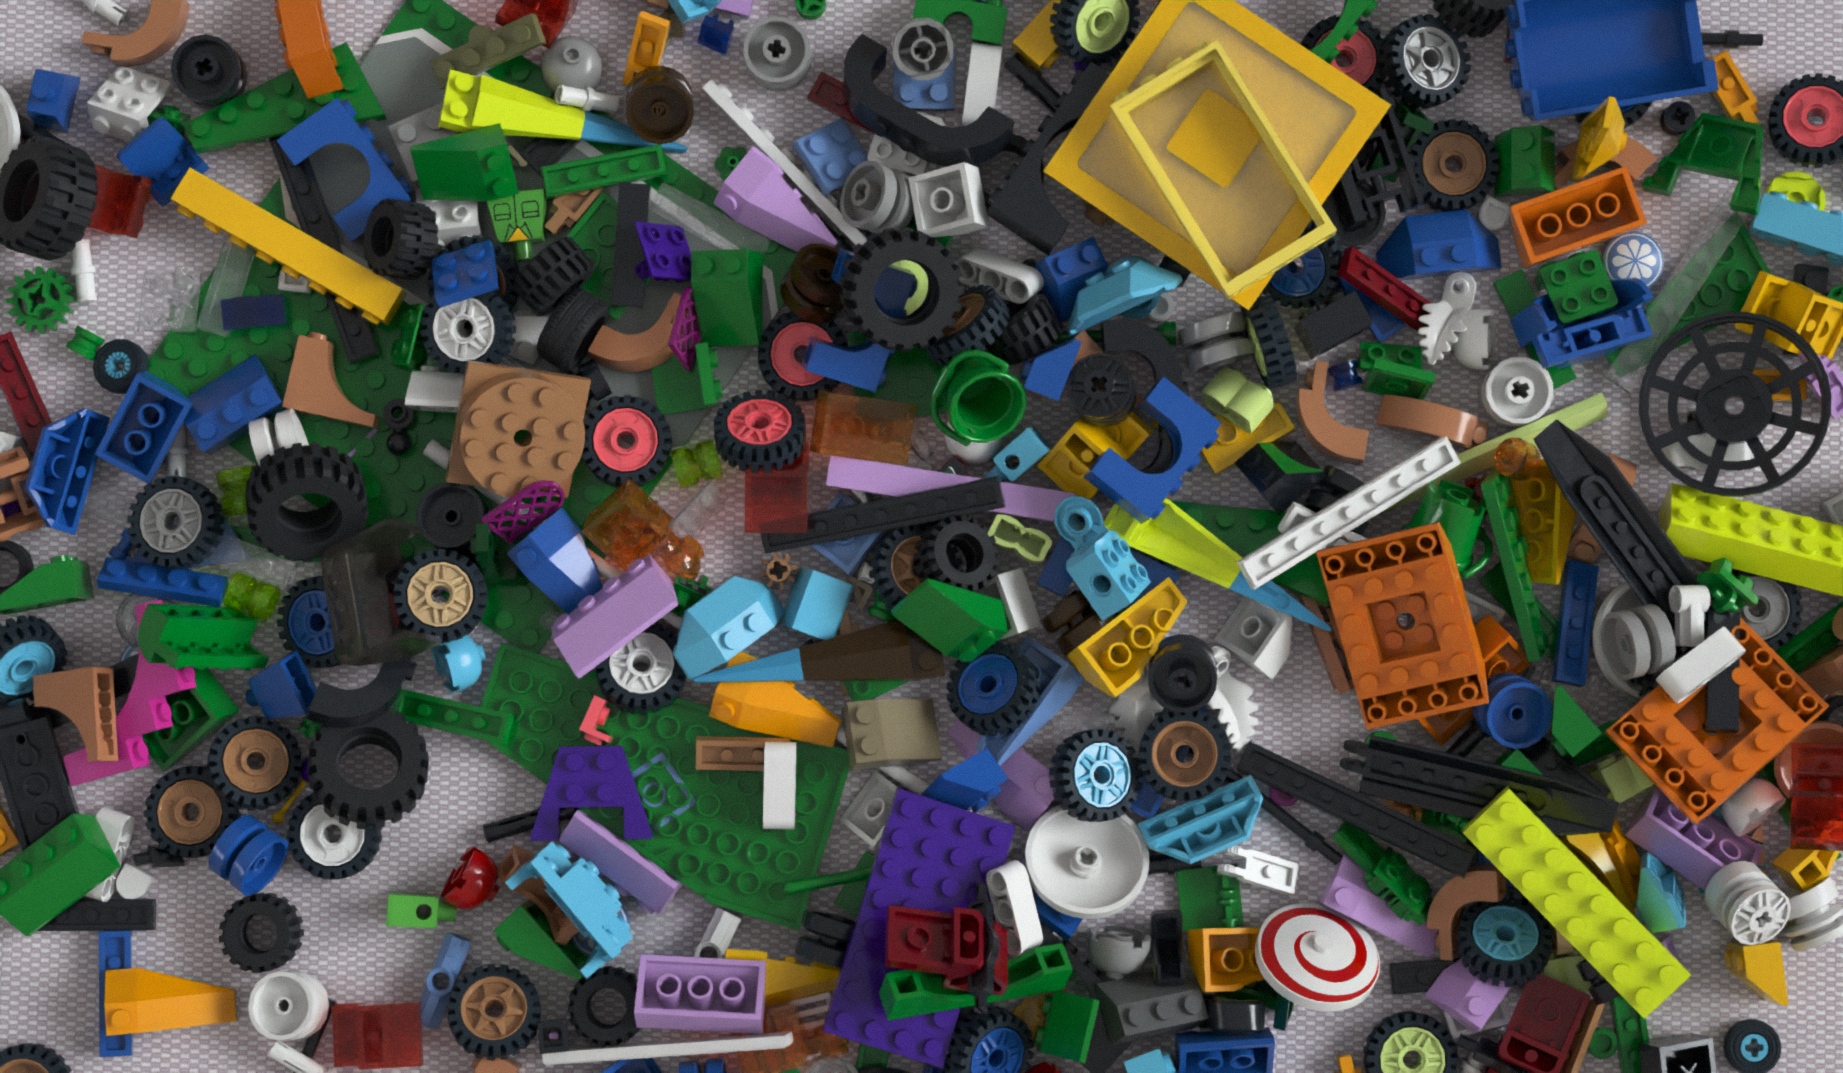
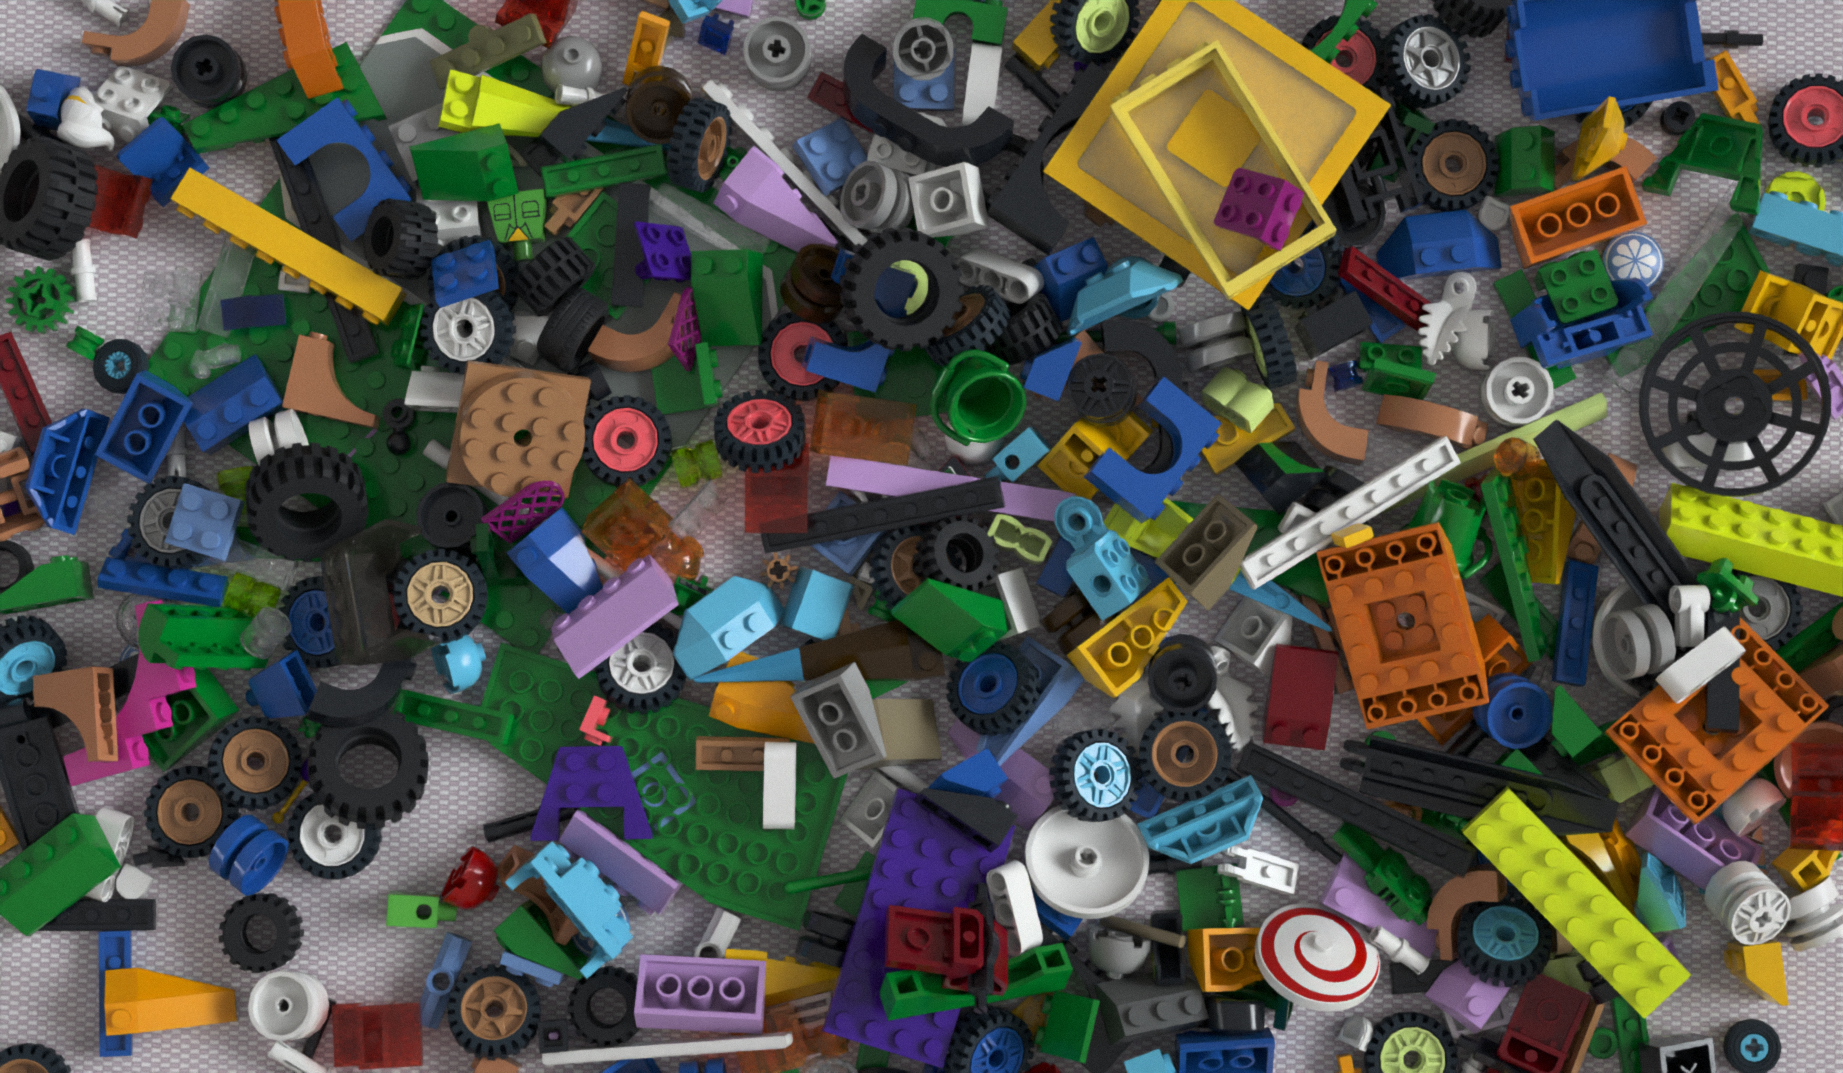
none -> white hair [57,86,114,150]
none -> medium blue plate [165,483,245,561]
none -> clear arm [190,343,241,379]
none -> clear piece [240,607,292,659]
none -> medium blue plate [499,950,567,987]
none -> black slope [536,87,628,163]
none -> black wheel [667,97,732,192]
none -> light grey slope [790,662,887,778]
none -> black slope [913,788,1018,853]
none -> dark tan bar [1100,915,1185,948]
none -> dark tan slope [1154,493,1258,611]
none -> magenta bracket [1214,168,1304,251]
none -> dark red slope [1262,644,1338,751]
none -> yellow tile [1331,523,1374,548]
none -> white tile [1337,1015,1373,1052]
none -> white pin [1368,925,1429,975]

